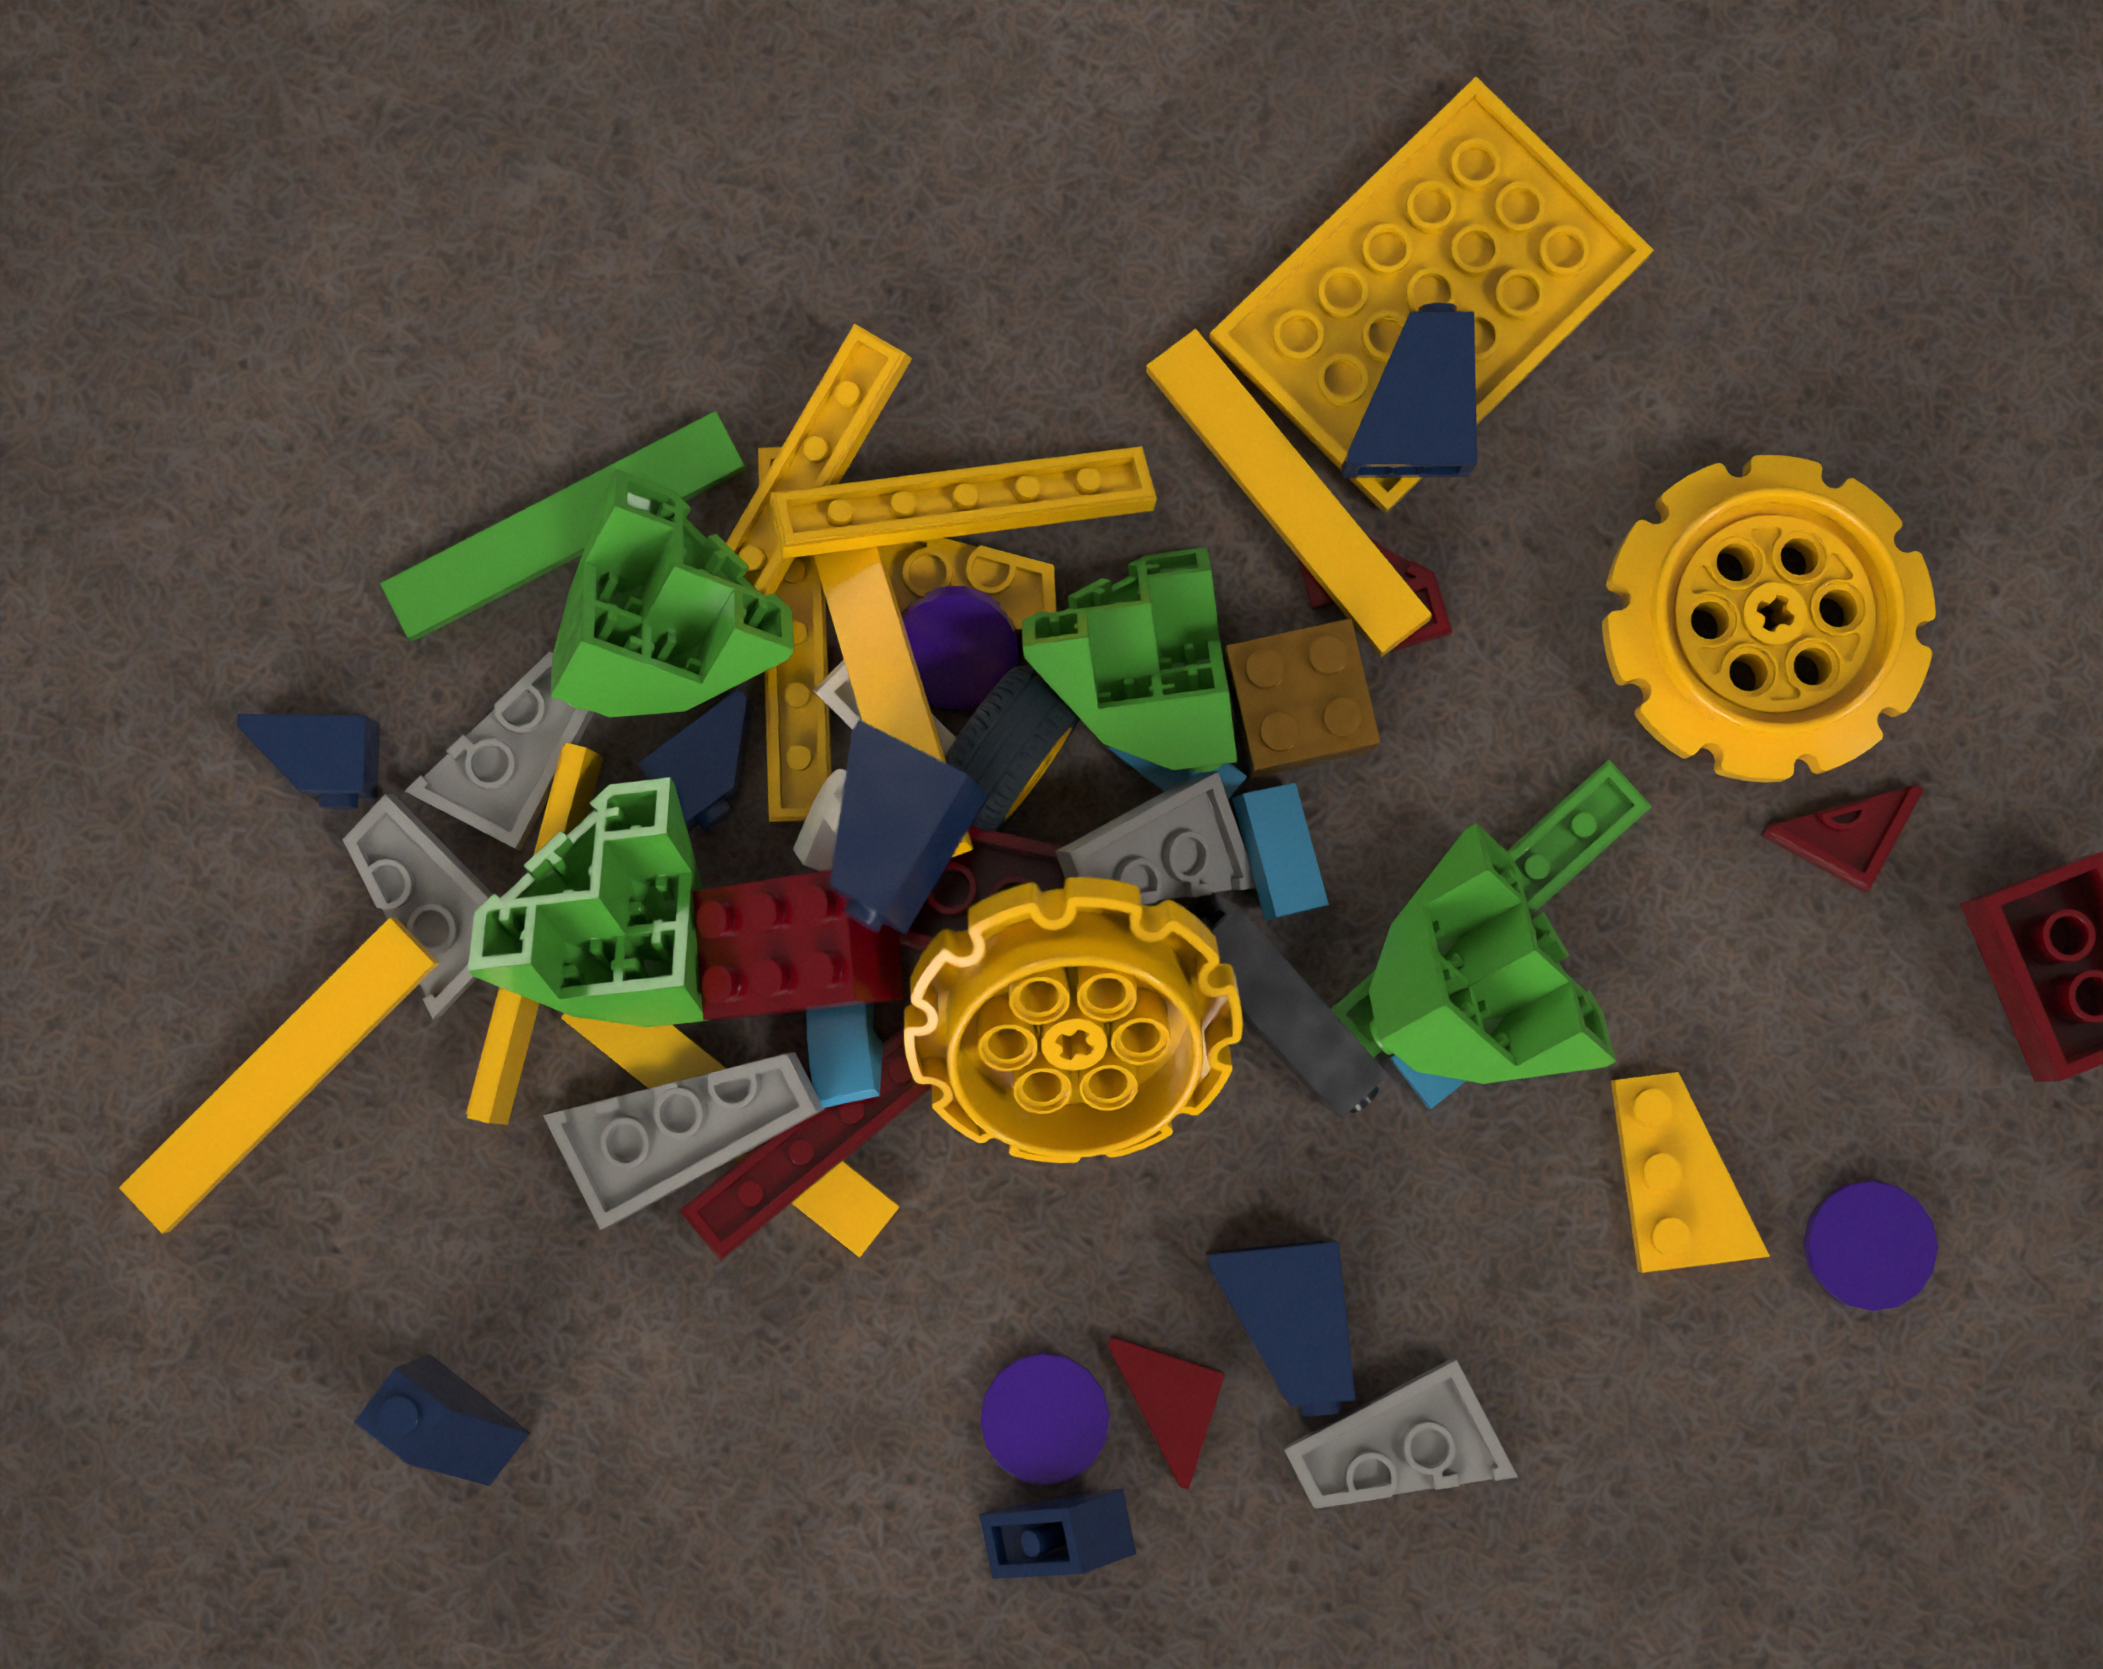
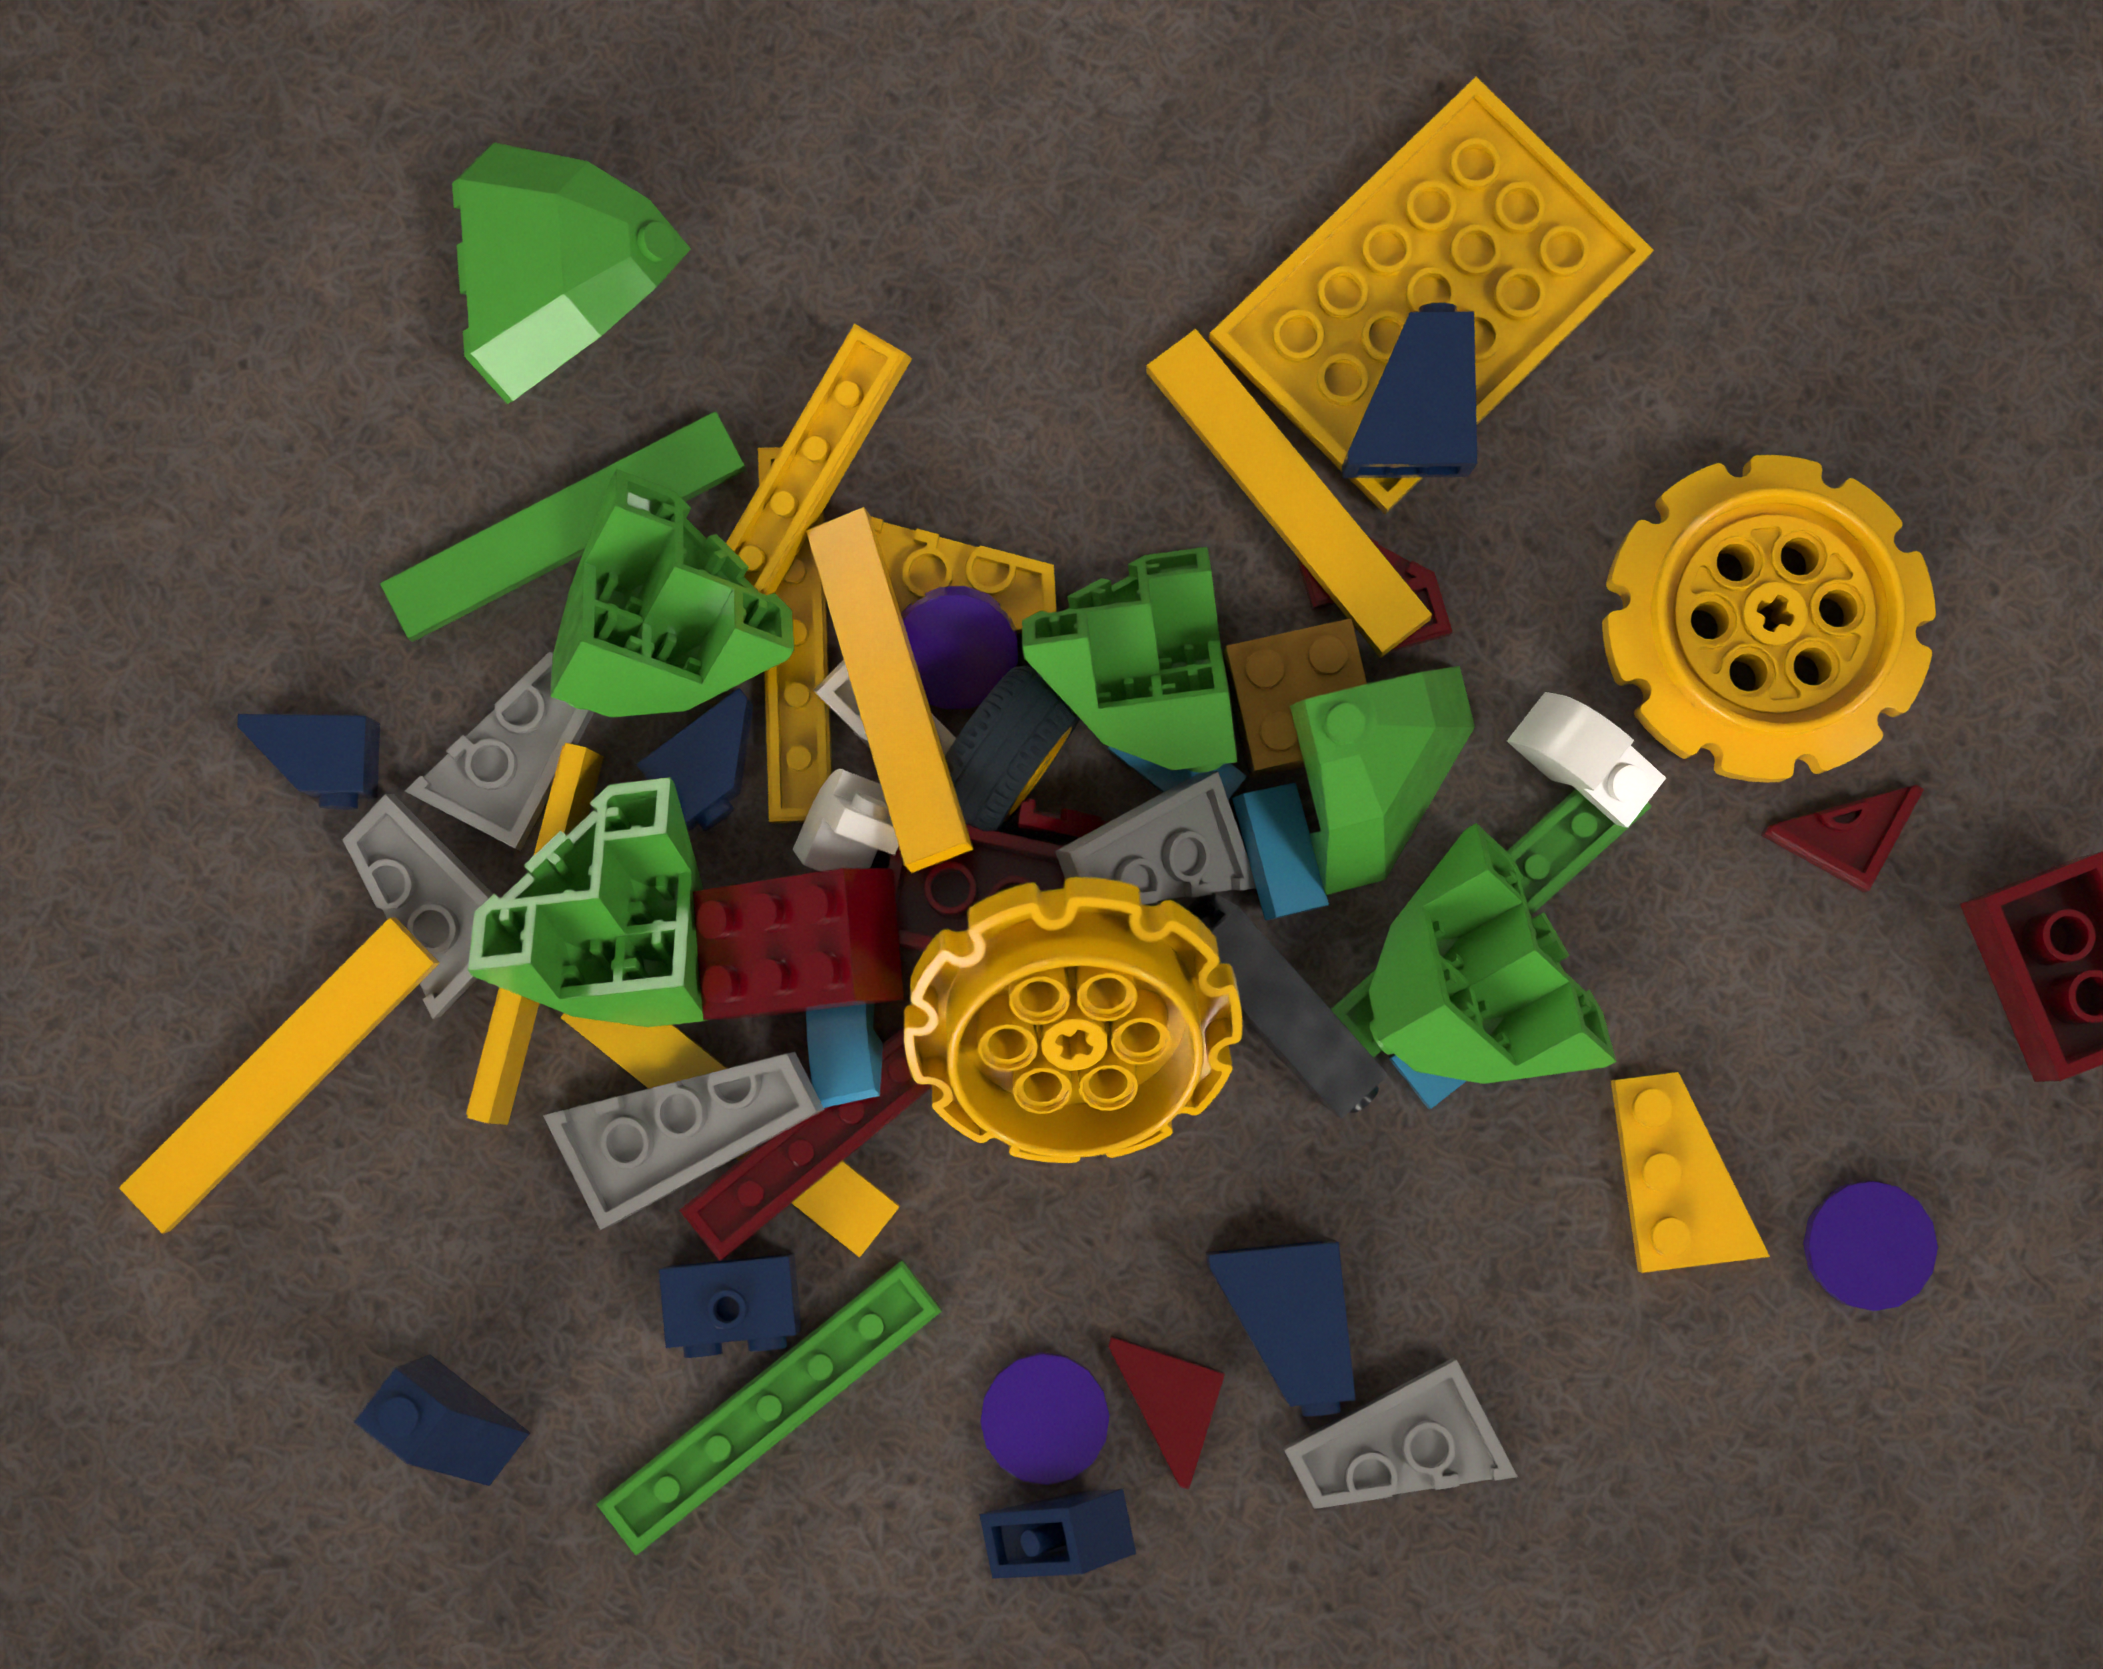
yellow tile [770,446,1157,559] -> none
dark blue slope [829,720,987,934] -> none
none -> bright green brick [452,142,691,404]
none -> bright green tile [596,1260,942,1556]
none -> dark blue brick [659,1253,801,1358]
none -> dark red tile [1018,799,1110,842]
none -> bright green brick [1290,666,1475,895]
none -> white brick [1507,692,1666,828]

